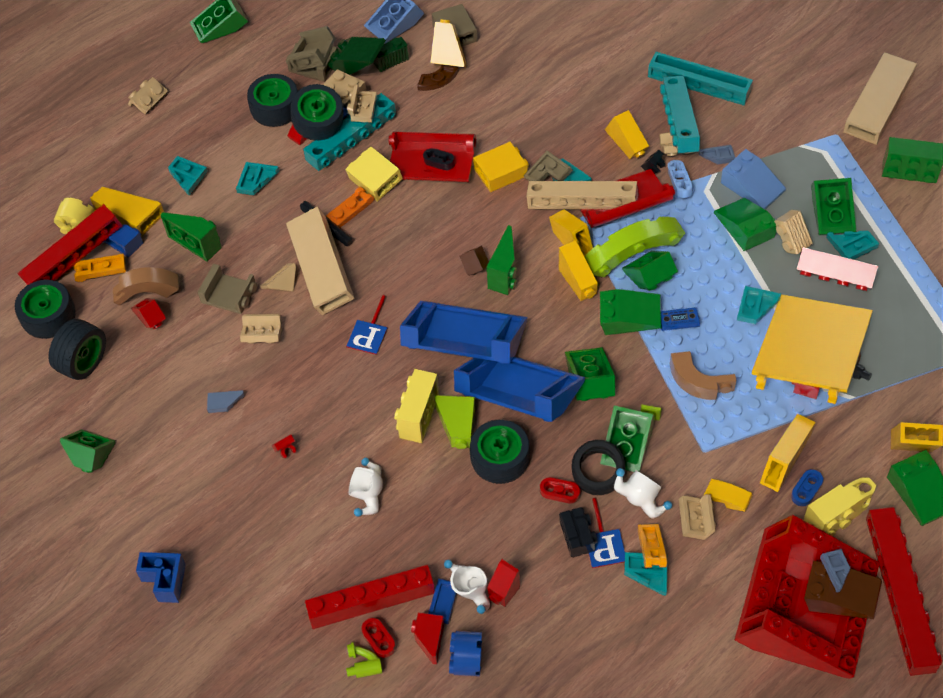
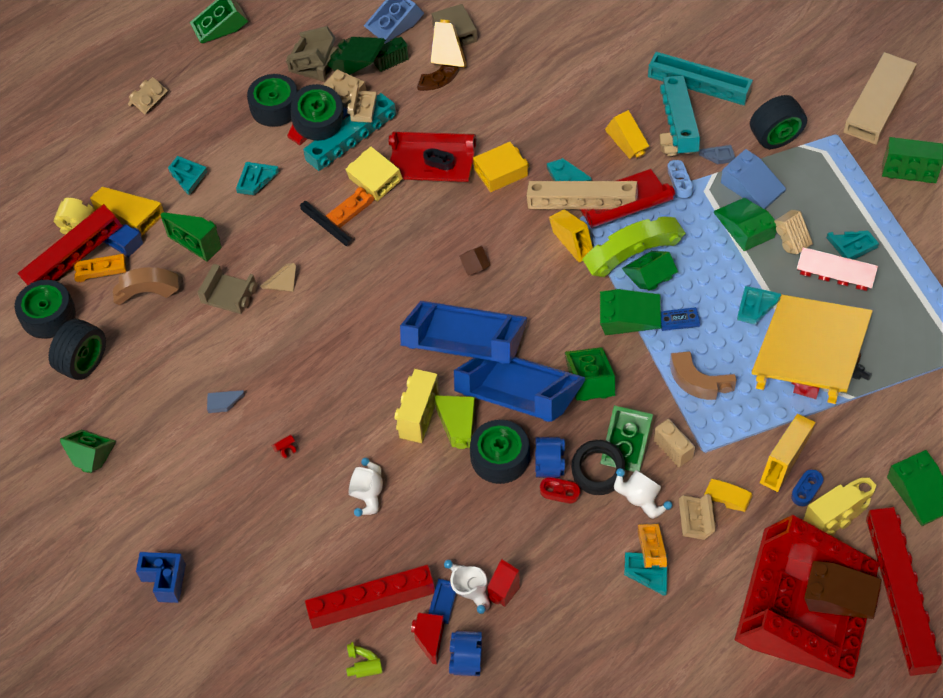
red slope [131,298,166,329] -> none
tan bracket [240,314,282,343] -> none
tan brick [286,206,355,315] -> none
blue piece [346,295,387,355] -> none
red plate [361,618,395,658] -> none
green slope [487,225,517,295] -> none
dark tan tile [524,151,573,181] -> none
yellow slope [559,240,598,301] -> none
black brick [559,507,598,558] -> none
blue piece [589,498,625,568] -> none
black tile [641,150,665,174] -> none
lime slope [641,404,662,421] -> none
green slope [811,178,857,235] -> none
sand blue tile [820,549,850,592] -> none
yellow brick [891,422,943,452] -> none
none -> blue brick [535,437,565,478]
none -> tan brick [654,419,695,467]
none -> black wheel [749,95,808,149]

